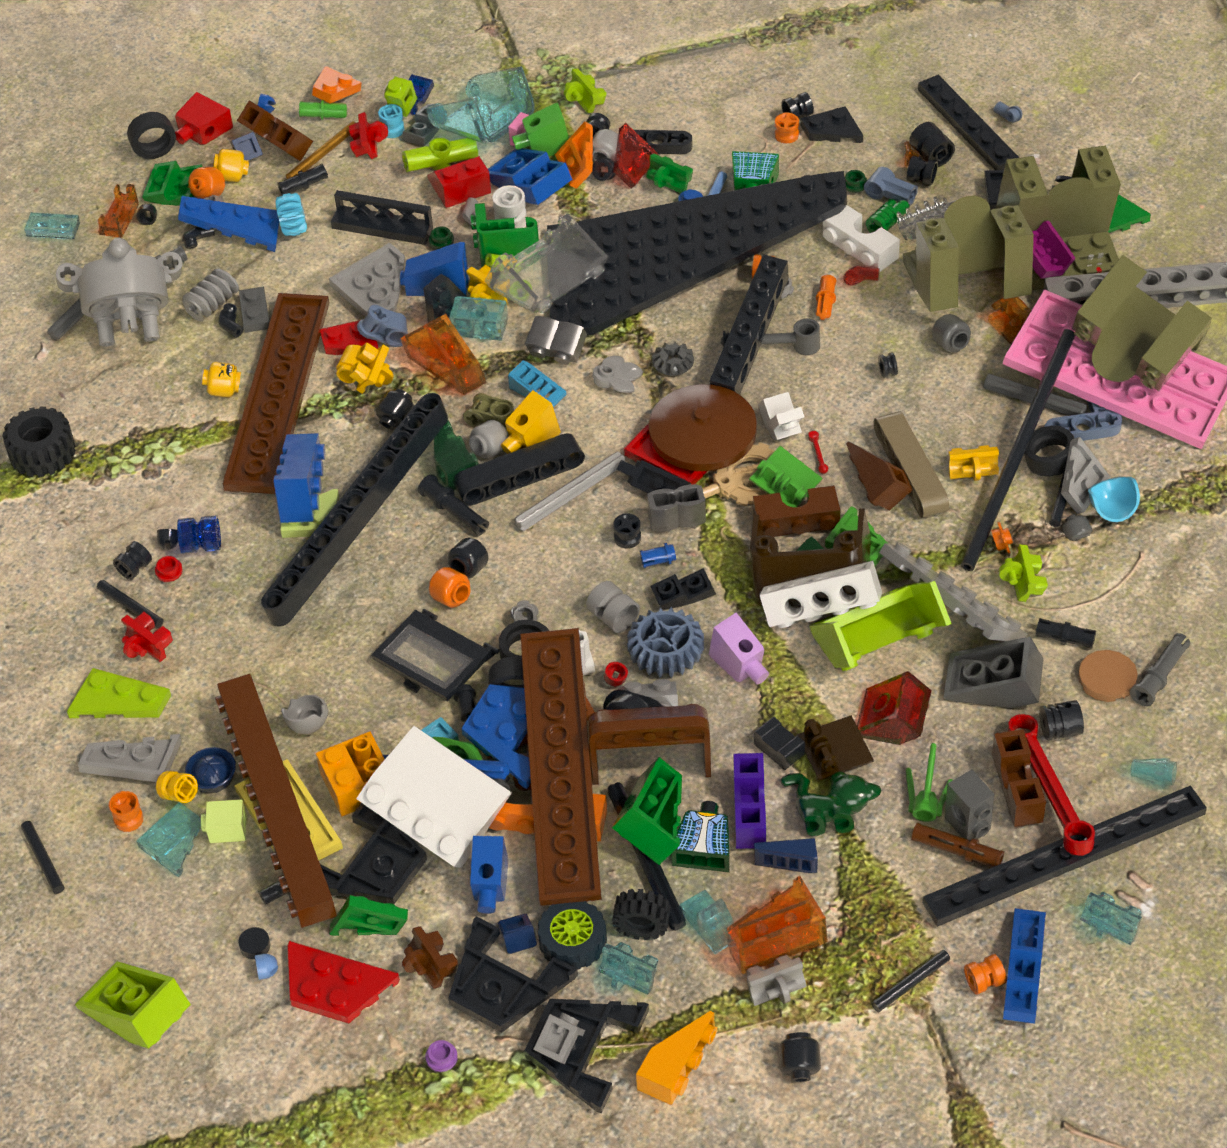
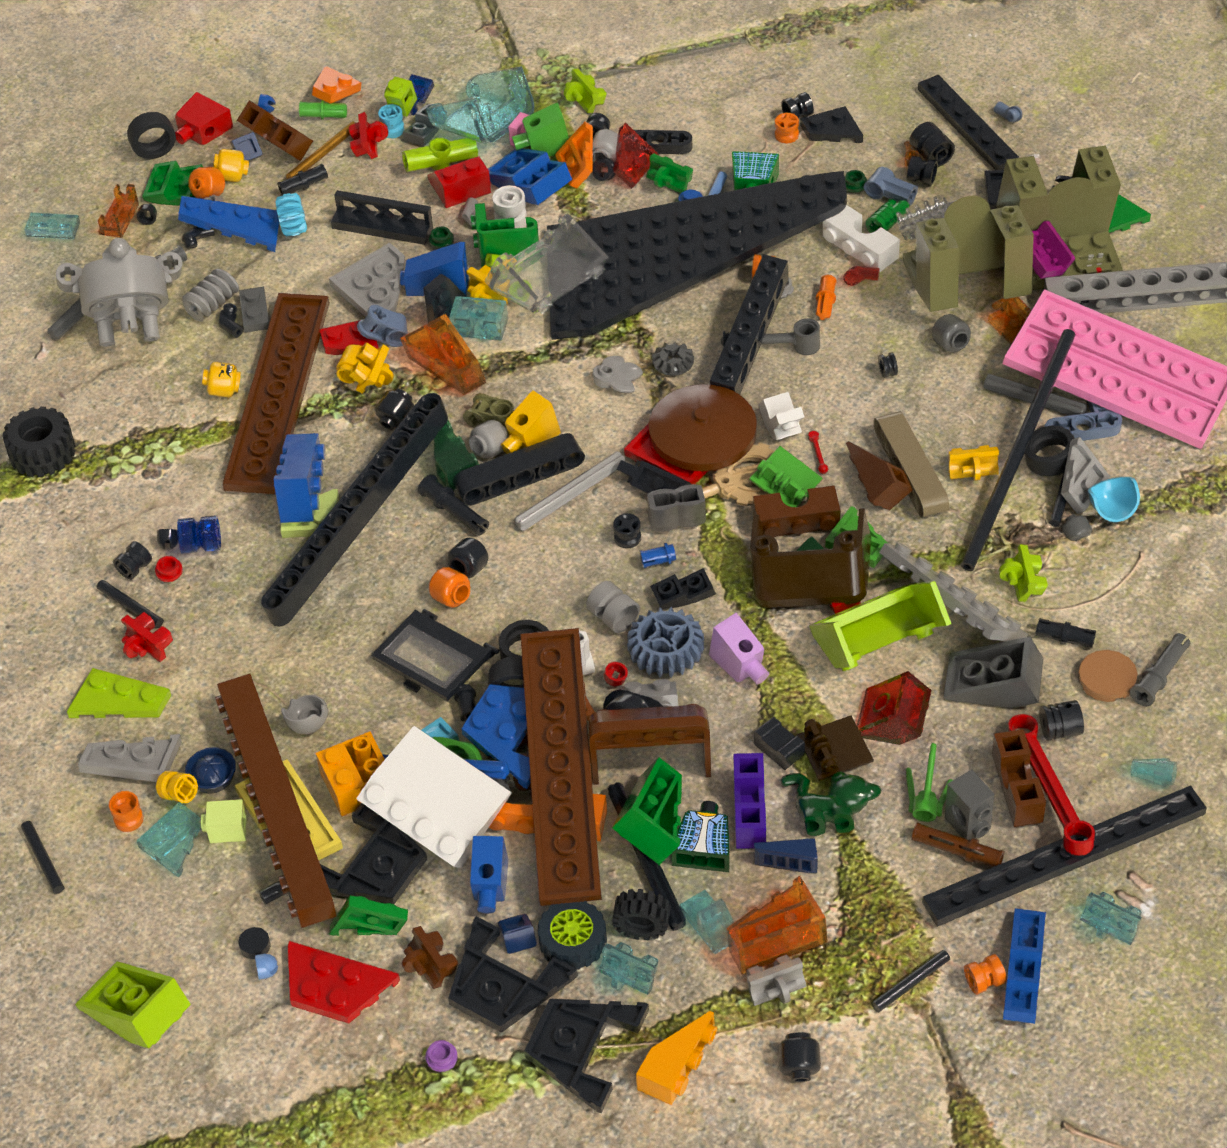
dark azure slope [508,360,567,407] -> none
light grey plate [511,600,539,622] -> none
flat silver brick [525,316,587,364] -> none
light grey bracket [533,1013,585,1064] -> none
white brick [760,561,882,628] -> none
orange plate [991,522,1013,554] -> none
olive piece [1072,255,1212,391] -> none

